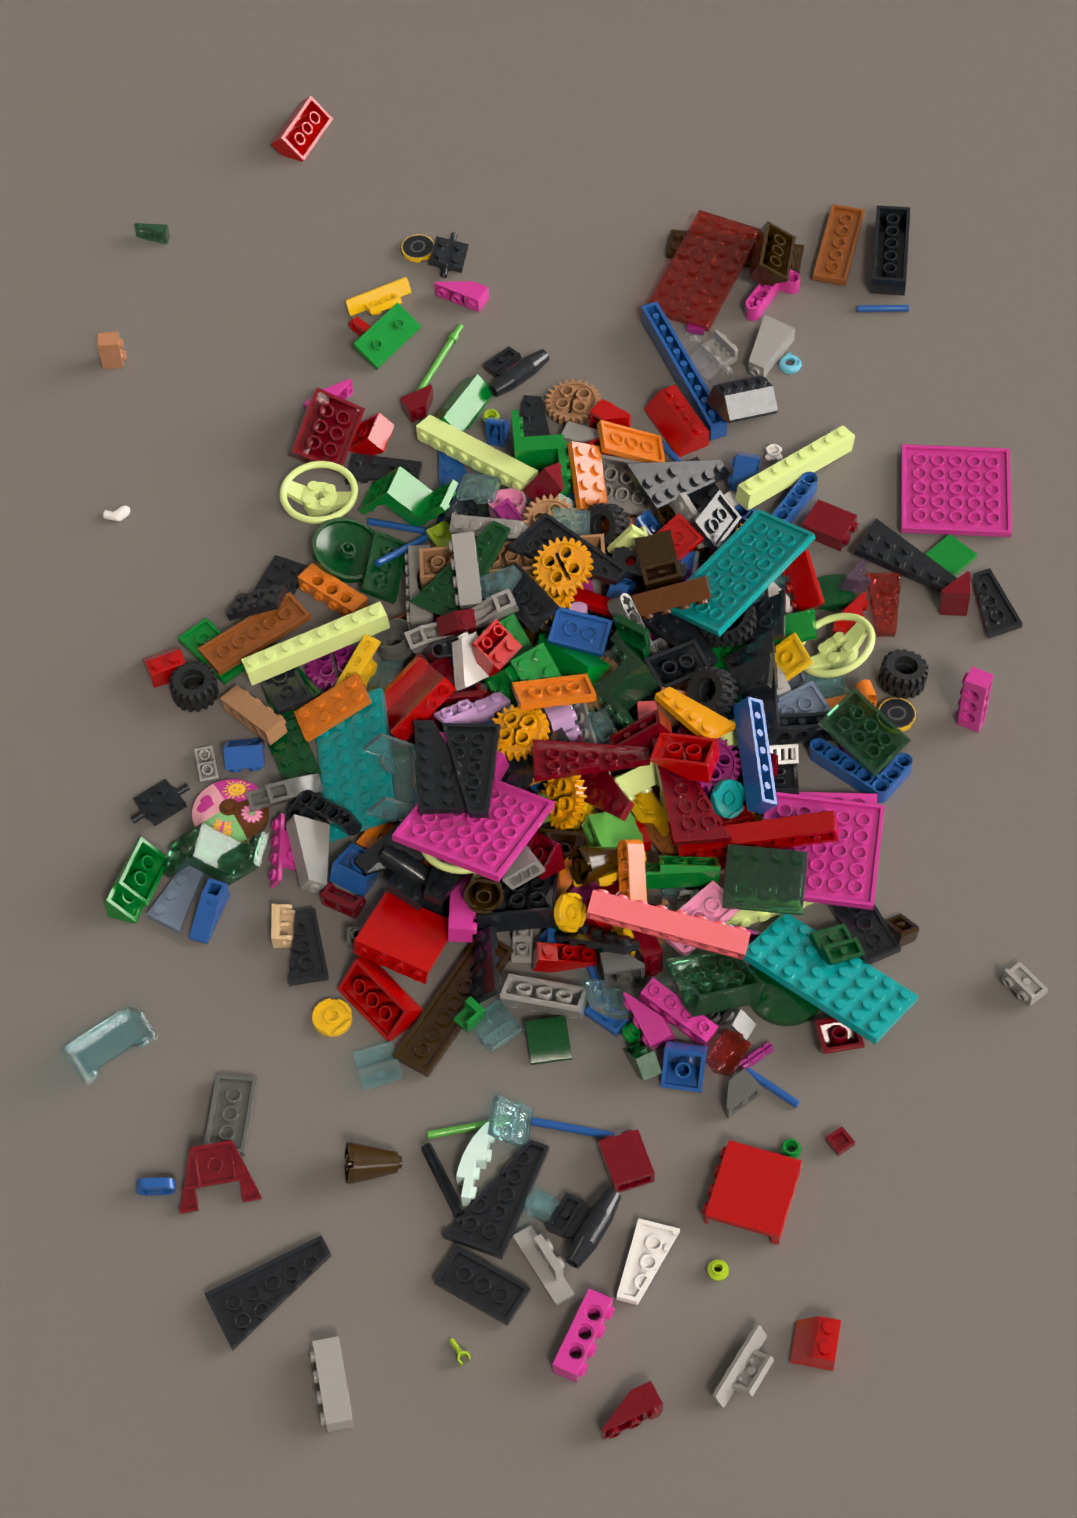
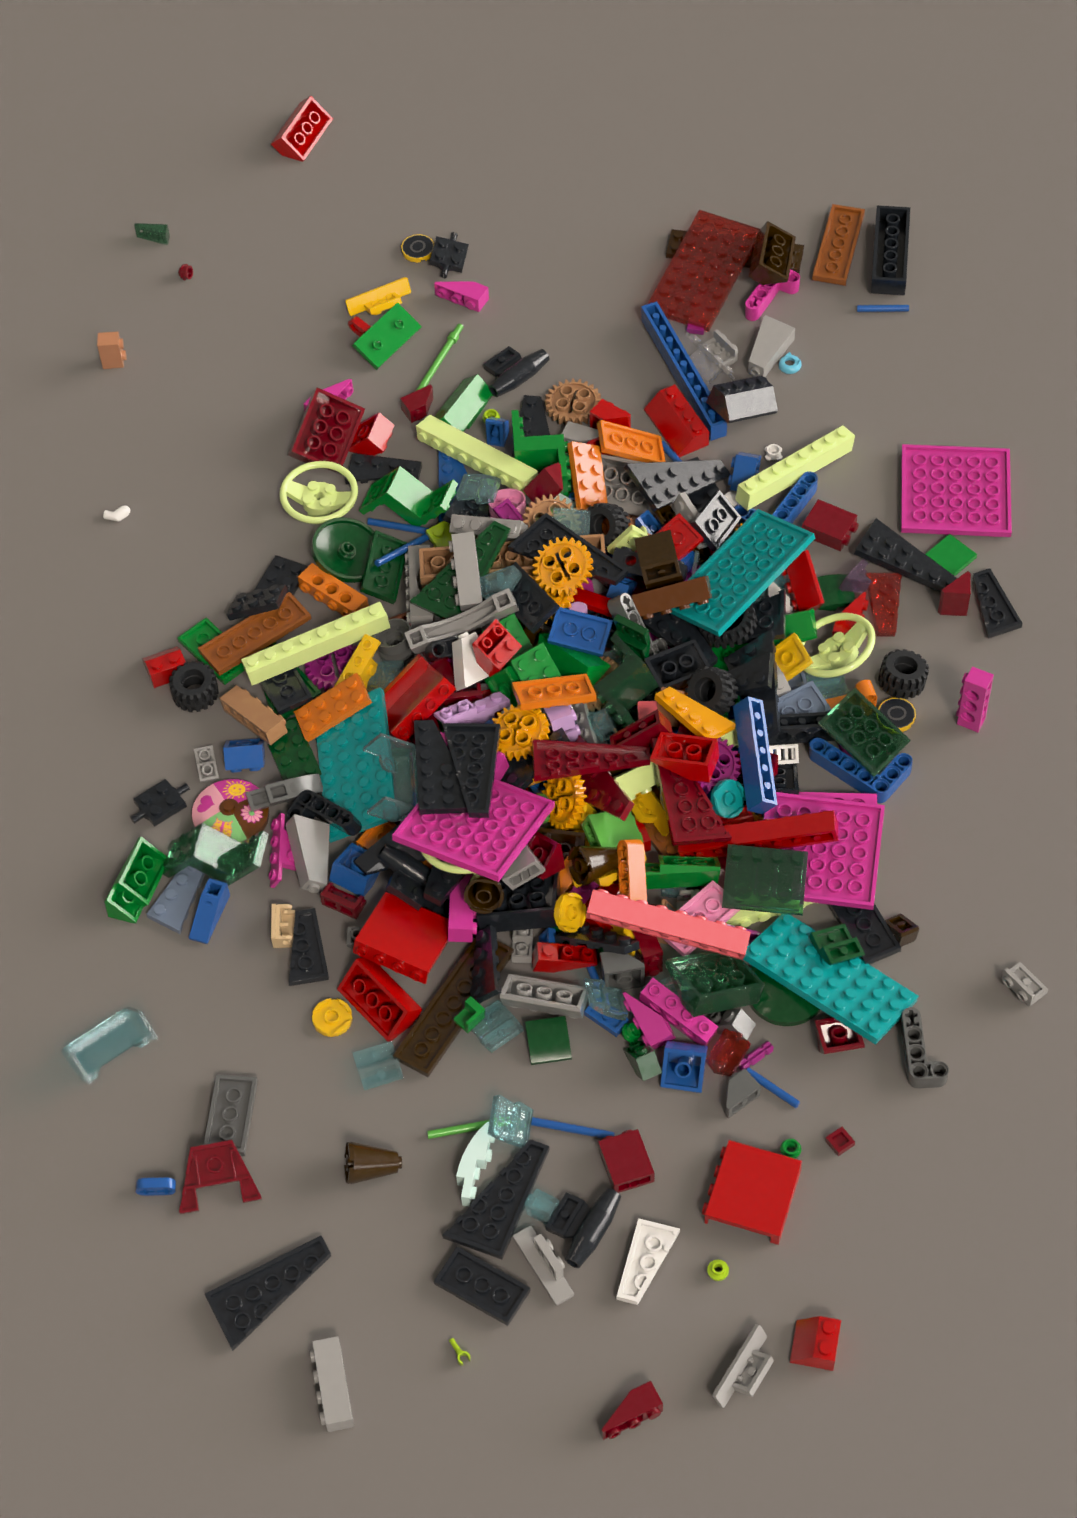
black axle [421,1143,464,1217] -> none
dark red slope [436,609,477,637] -> none
dark pink brick [552,1289,615,1383] -> none
none -> dark red plate [178,264,193,281]
none -> dark grey beam [901,1007,949,1088]

